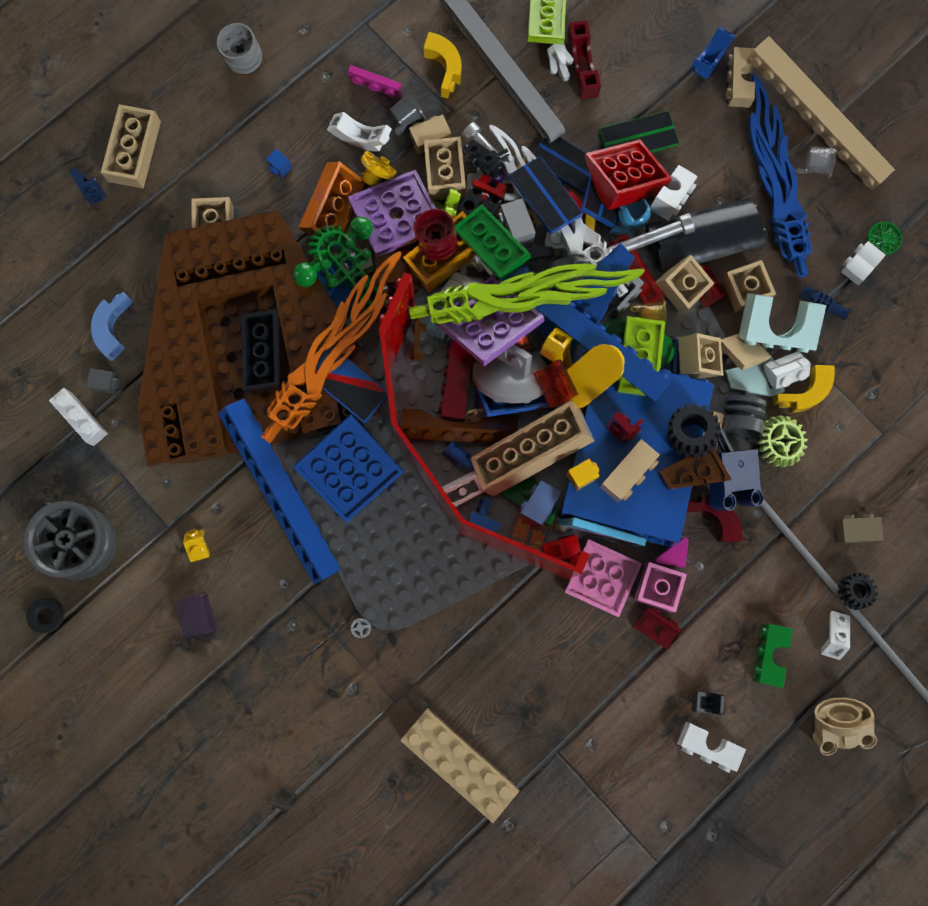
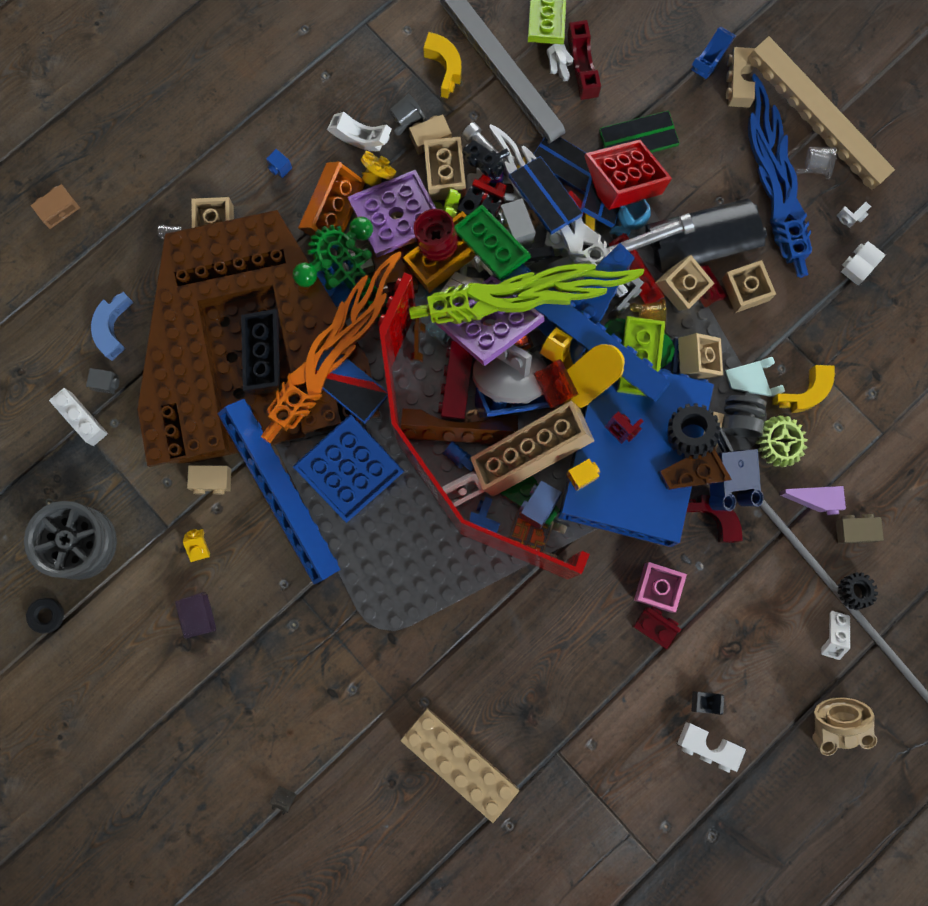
dark blue bracket [69,167,106,205] -> none
tan brick [101,104,161,189] -> none
light grey wheel [217,23,262,74] -> none
dark pink plate [348,65,402,99] -> none
light grey wheel [351,618,371,638] -> none
red slope [541,534,581,560] -> none
medium azure tile [558,518,646,546] -> none
bright pink plate [564,539,642,617] -> none
tan brick [600,439,660,503] -> none
white arch [650,165,698,221] -> none
dark pink slope [652,537,689,568] -> none
tan tile [721,334,771,370] -> none
light aqua arch [738,293,826,353] -> none
green arch [753,624,793,688] -> none
white brick [764,351,811,390] -> none
dark blue hinge [798,286,851,320] -> none
green wheel [867,221,903,255] -> none
none -> medium nougat brick [31,184,80,229]
none -> clear pin [158,224,182,239]
none -> tan brick [187,465,231,495]
none -> lavender slope [780,486,846,515]
none -> white bracket [837,202,871,228]

